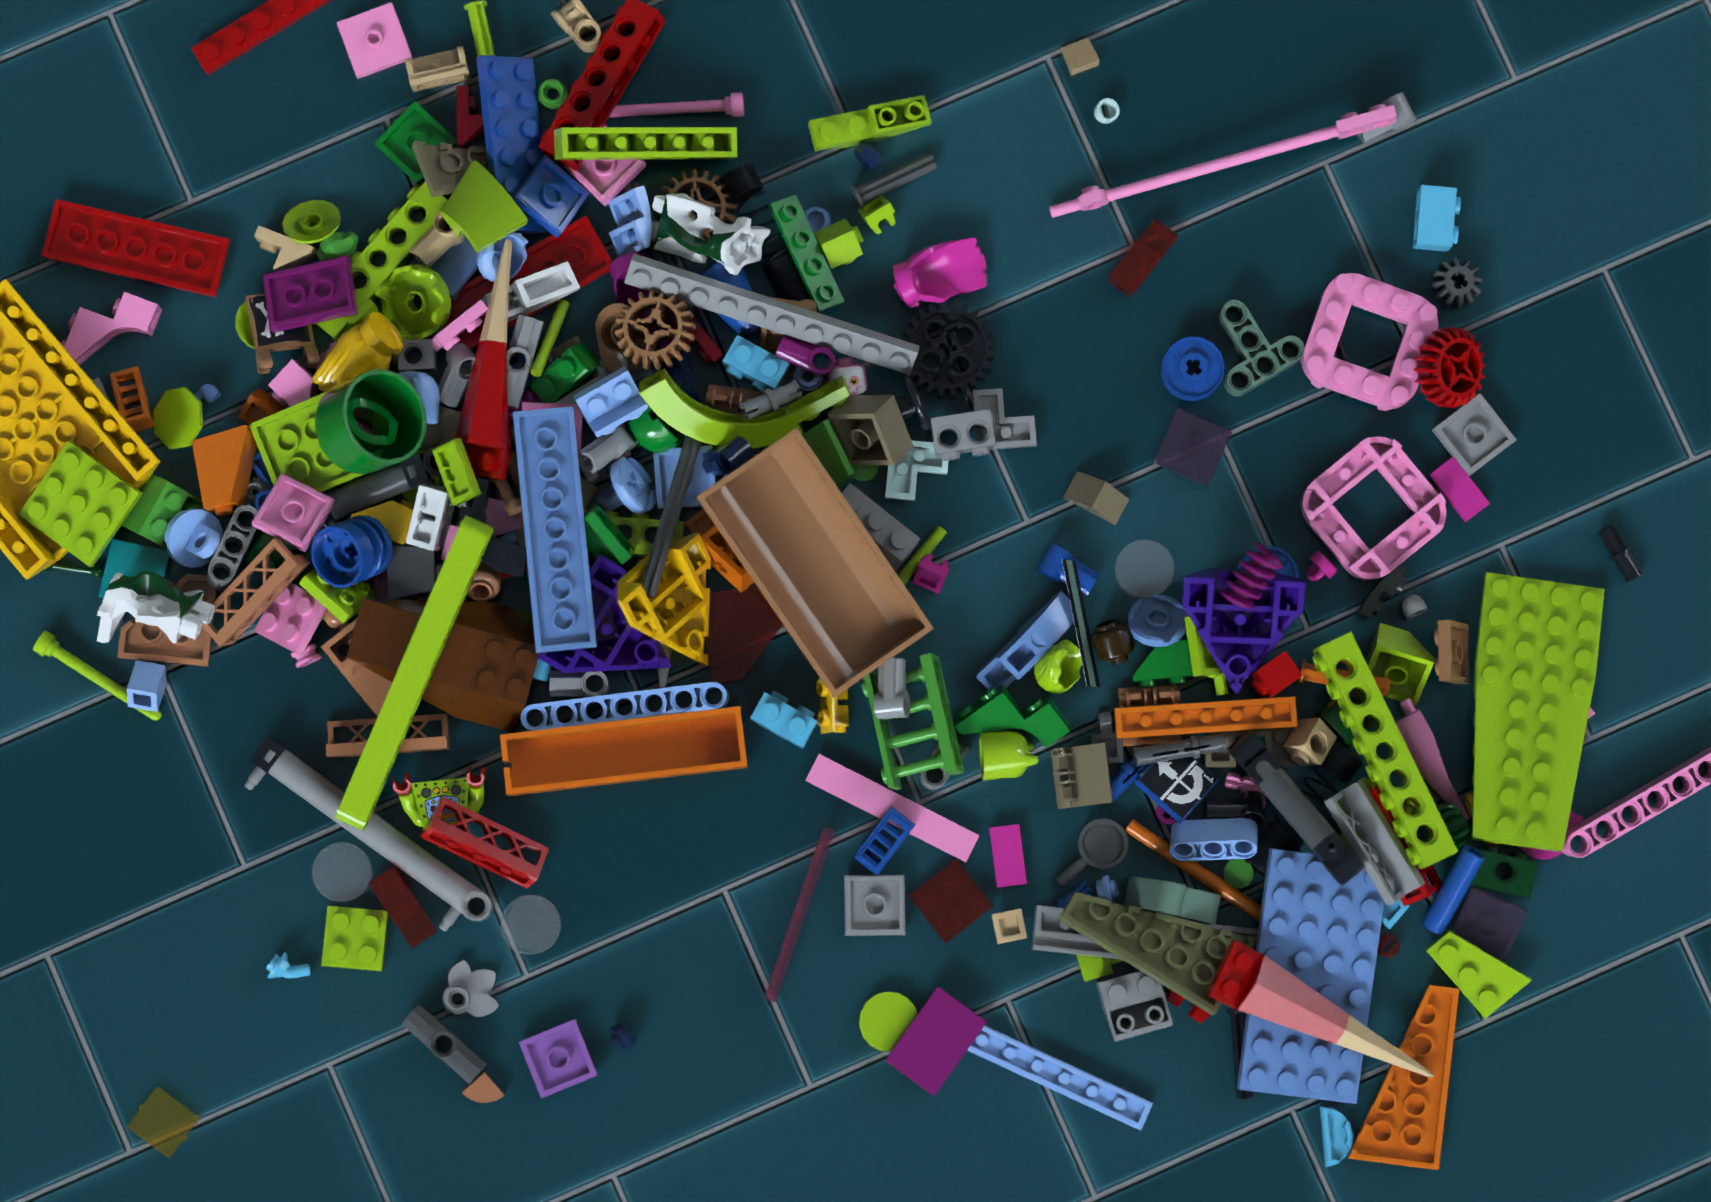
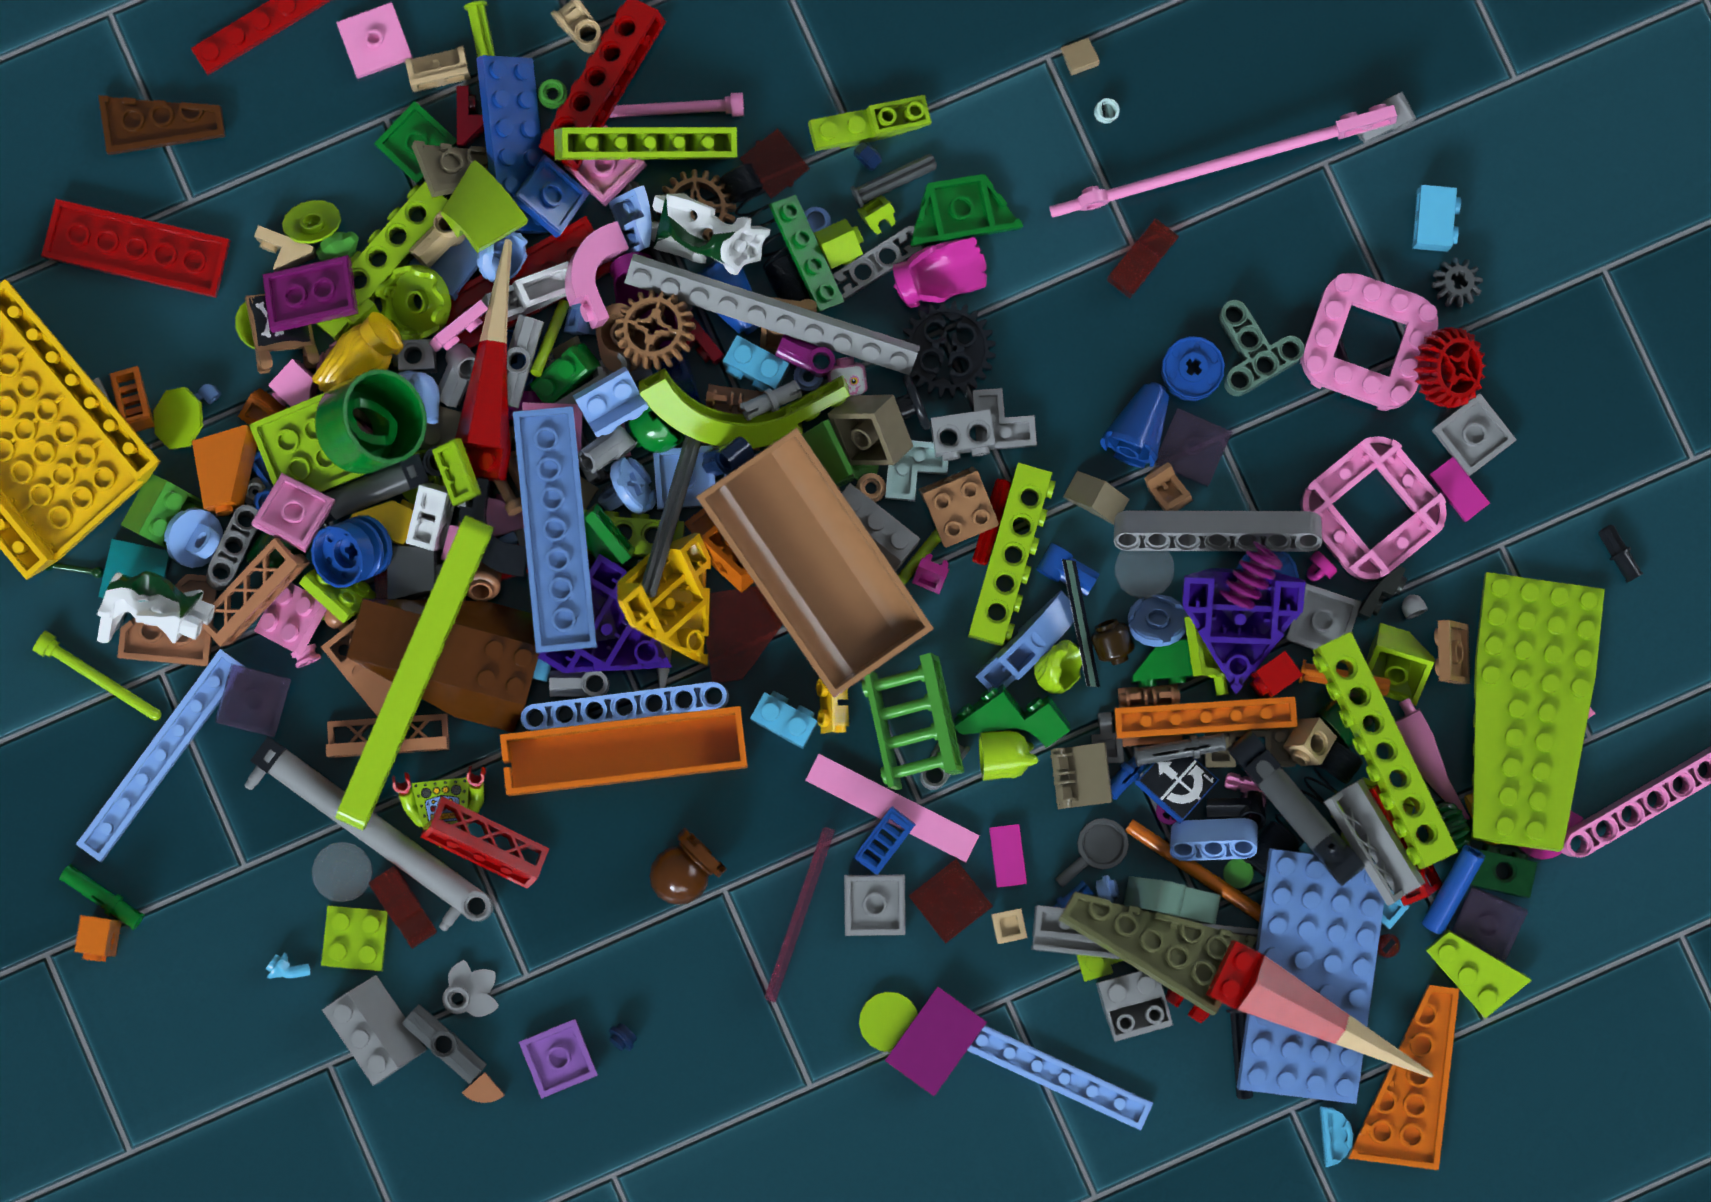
lime plate [18,441,143,567] -> none
bright pink arch [61,292,163,365] -> none
light blue brick [127,661,167,712] -> none
clear yellow piece [127,1086,200,1159] -> none
clear tile [501,895,562,955] -> none
light grey piece [874,658,911,719] -> none
none -> green pin [59,864,145,930]
none -> orange brick [74,915,122,962]
none -> light blue plate [76,649,246,862]
none -> reddish brown wing [98,95,226,155]
none -> clear purple plate [215,663,291,737]
none -> light grey slope [322,975,427,1085]
none -> medium blue tile [563,303,596,335]
none -> bright pink arch [565,221,629,330]
none -> reddish brown tile [649,827,727,905]
none -> clear red piece [739,129,810,199]
none -> light grey beam [833,226,925,301]
none -> light nougat plate [856,473,886,503]
none -> green wing [910,174,1023,248]
none -> medium nougat bracket [918,466,999,548]
none -> lime brick [968,462,1056,647]
none -> red axle [972,478,1011,565]
none -> blue cone [1100,382,1169,468]
none -> light grey beam [1114,511,1322,552]
none -> medium nougat bracket [1144,462,1193,511]
none -> light grey plate [1285,583,1361,650]

